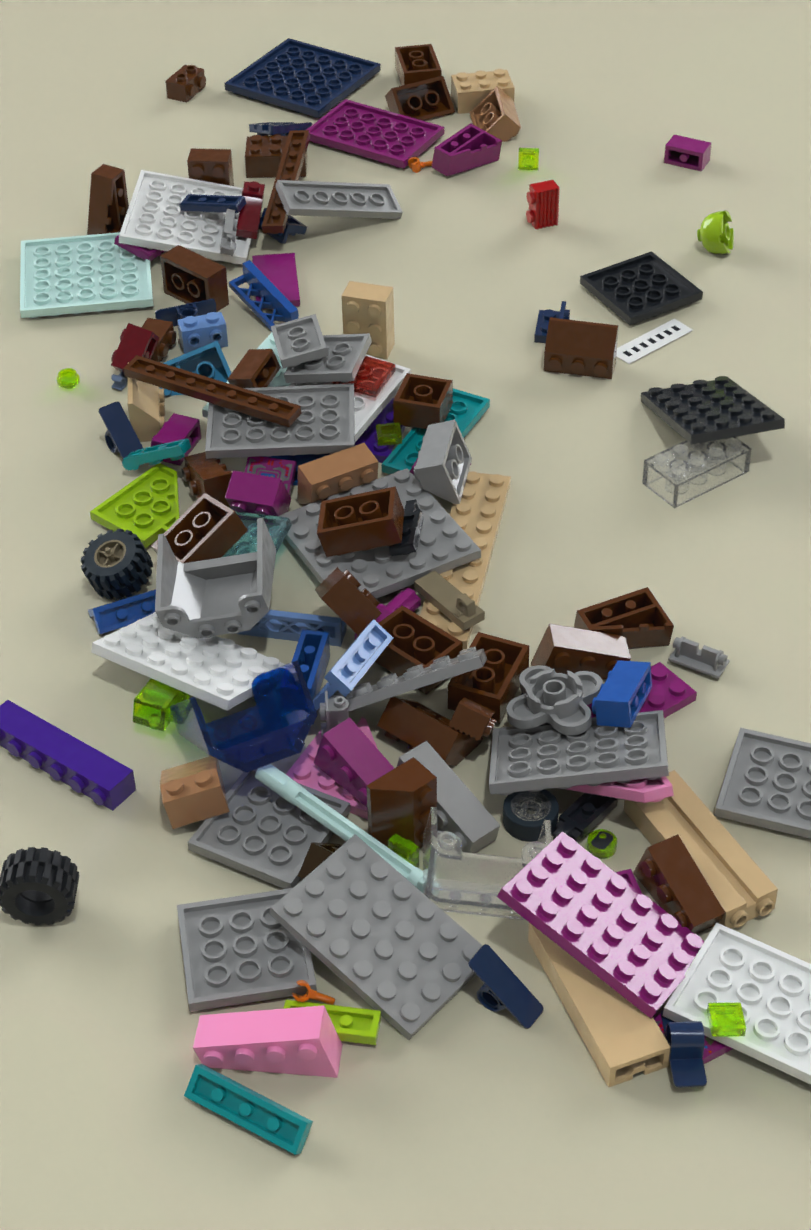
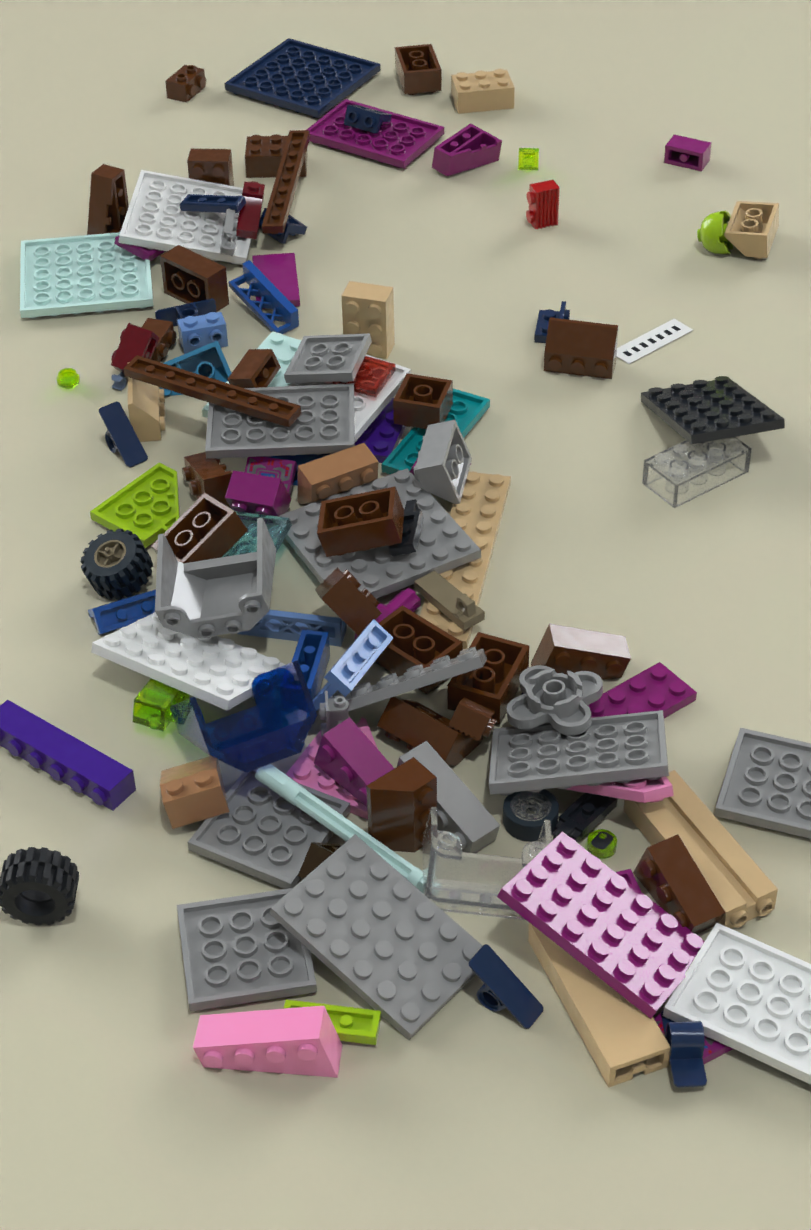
teal hinge [122,438,191,471] -> none
magenta brick [151,413,201,466] -> none
teal plate [184,1064,313,1155] -> none
dark blue wing [249,122,312,136] -> none
light grey plate [271,314,329,368] -> none
light grey plate [275,180,403,219] -> none
orange hand [292,980,335,1005] -> none
clear neon green tile [376,423,402,446] -> none
reddish brown slope [385,76,455,121] -> none
clear neon green plate [388,833,419,868] -> none
orange hand [408,157,432,173] -> none
medium nougat slope [470,86,521,142] -> none
reddish brown wedge [574,587,674,648] -> none
black plate [580,251,703,325] -> none
blue brick [592,660,652,728] -> none
light grey hinge [668,636,730,679] -> none
clear neon green tile [707,1002,746,1037] -> none
none -> dark blue bracket [344,105,392,133]
none -> tan slope [724,201,779,259]

